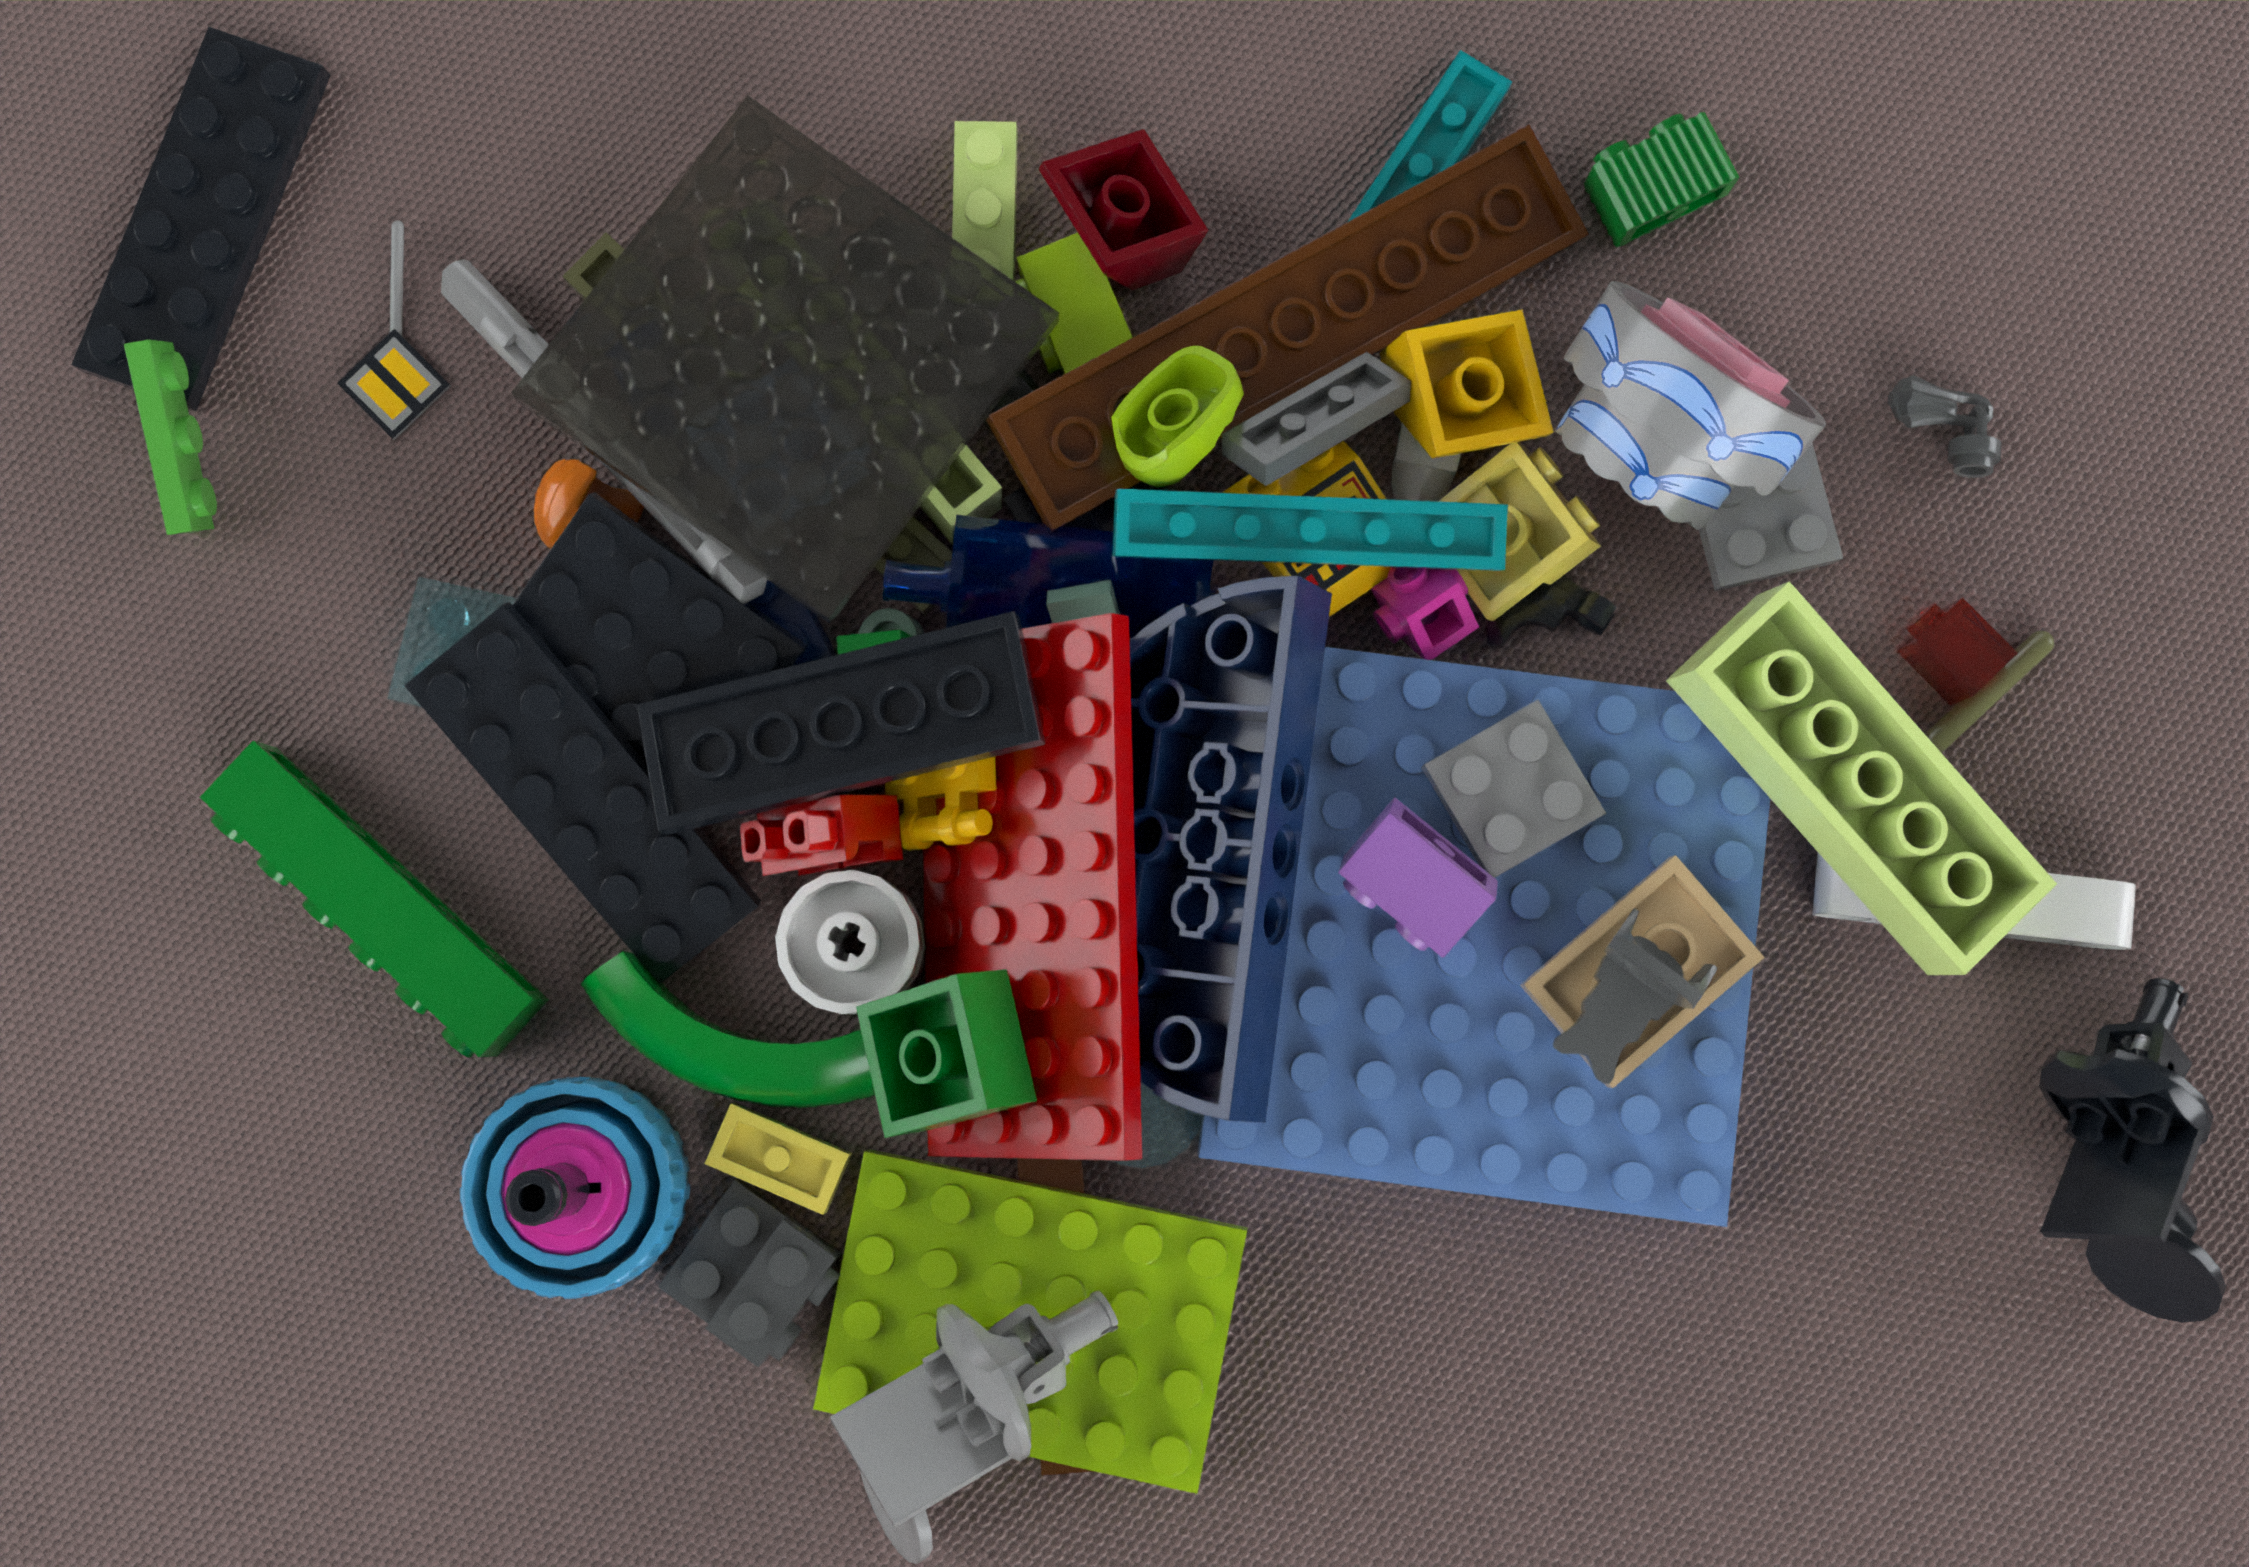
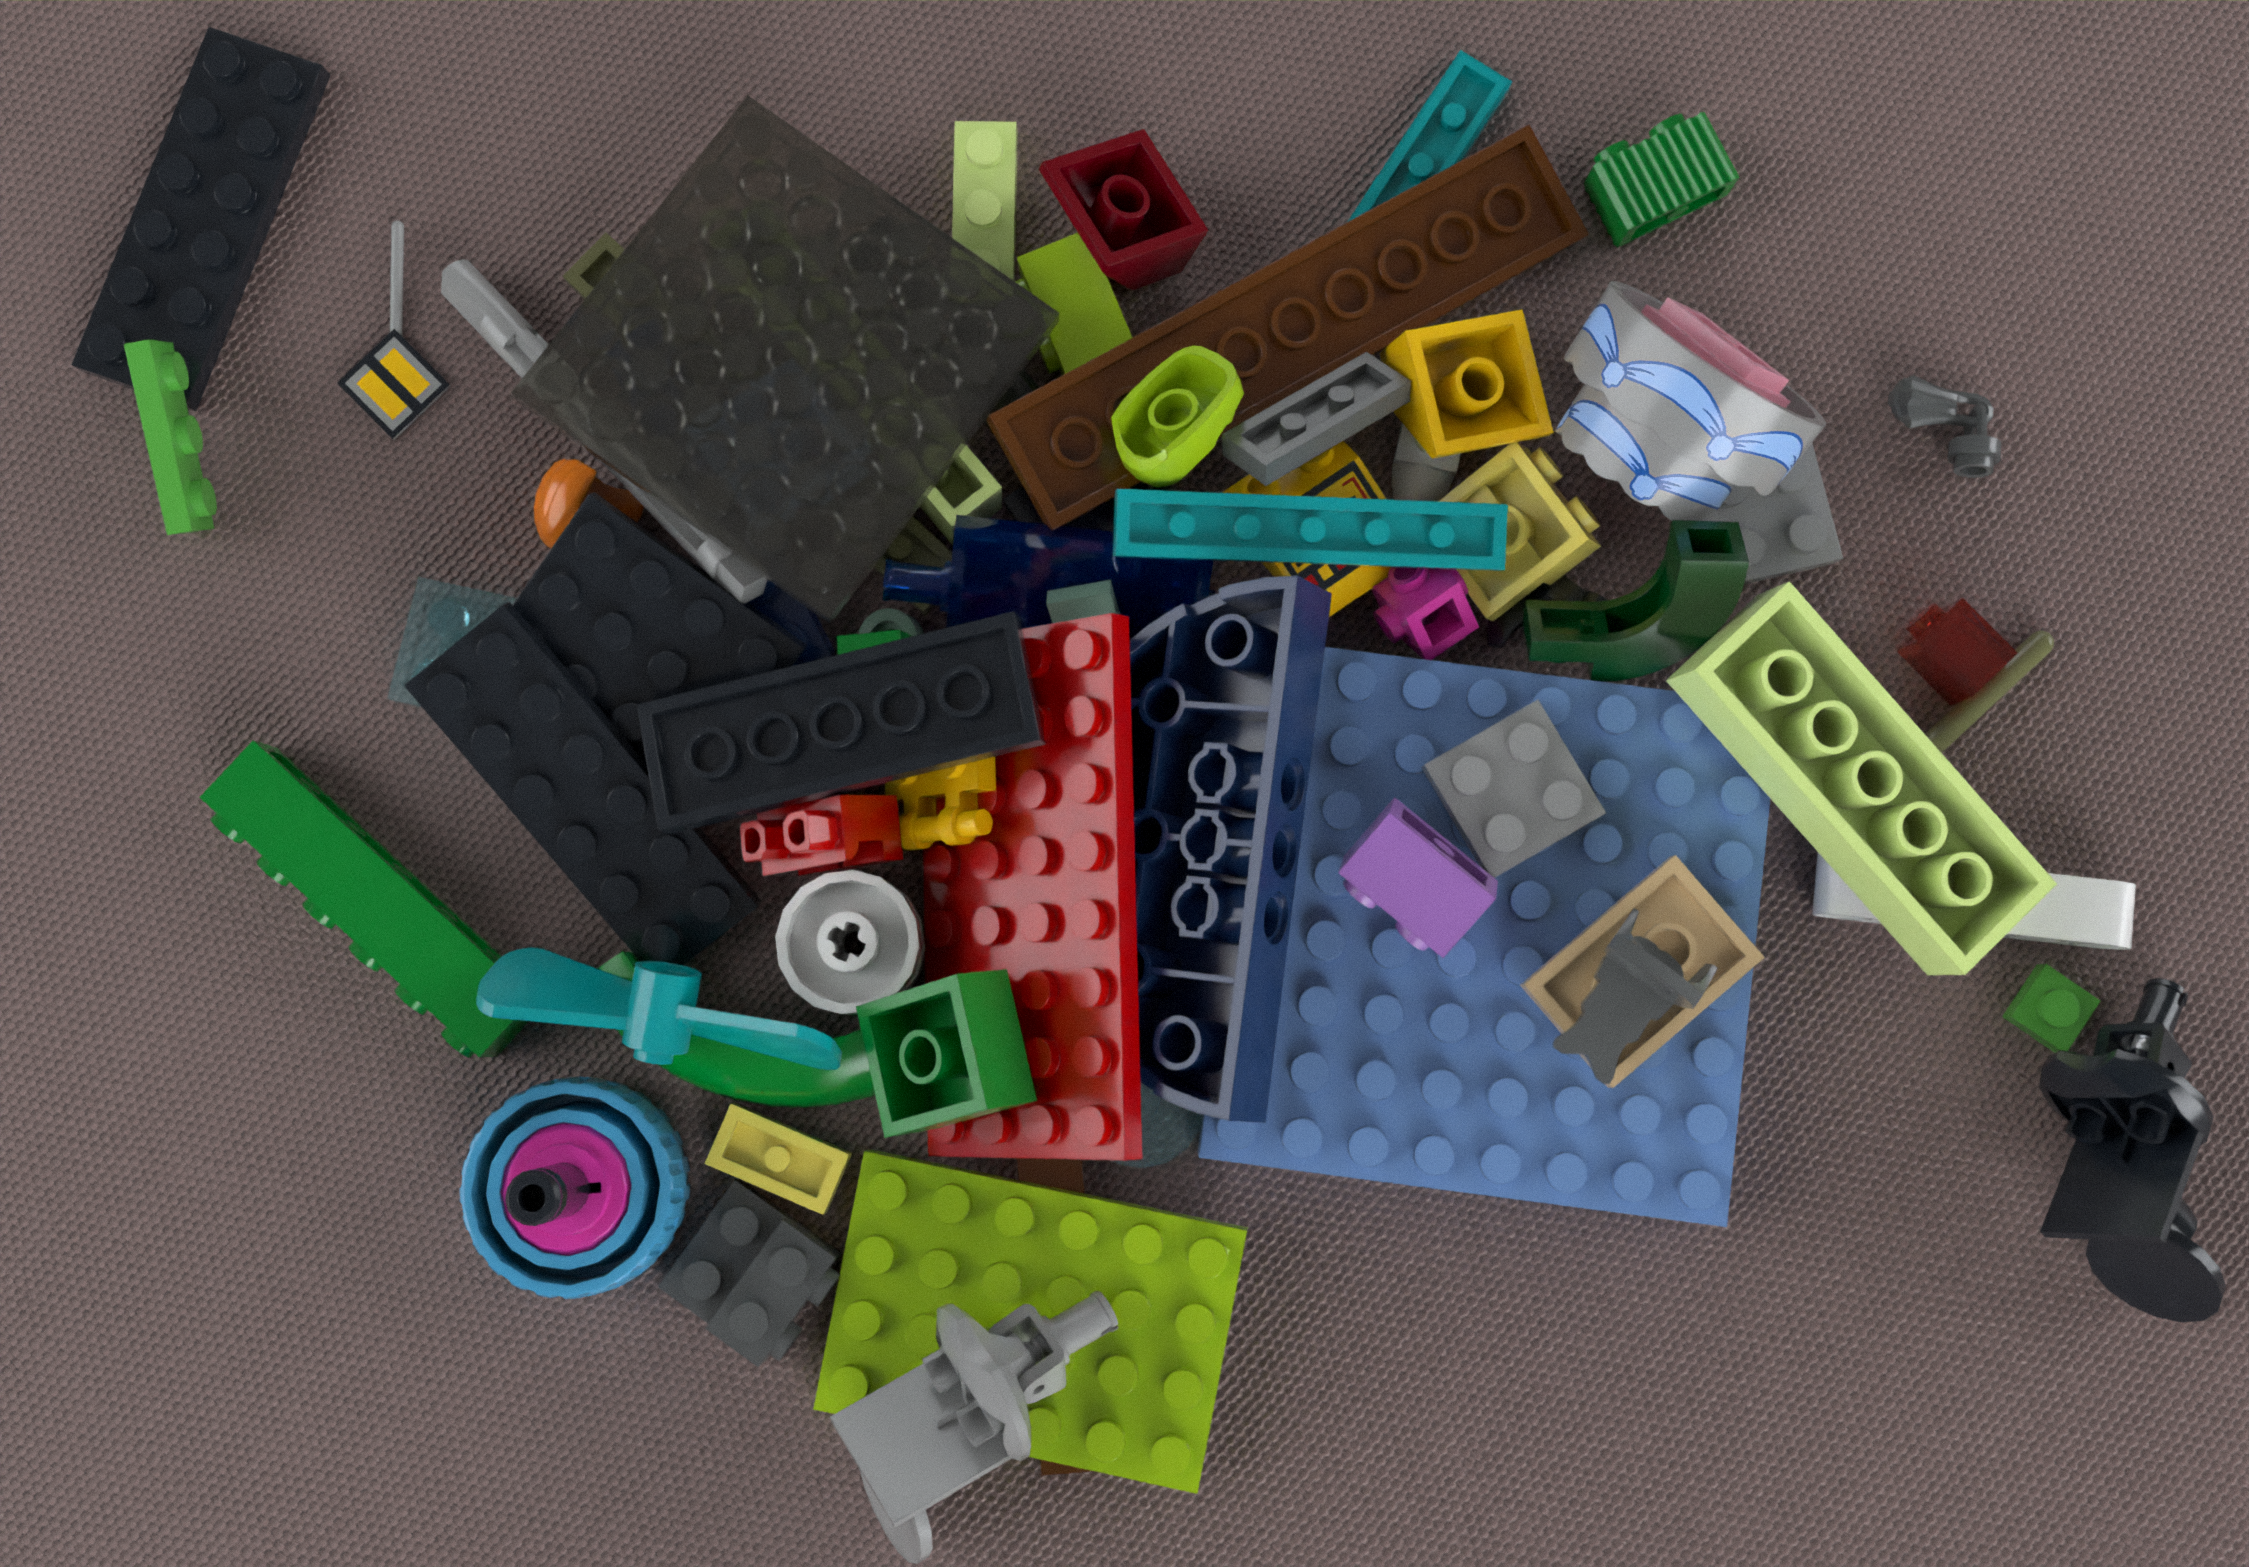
none -> teal piece [476,948,842,1070]
none -> dark green arch [1523,520,1749,682]
none -> bright green plate [2002,964,2100,1053]

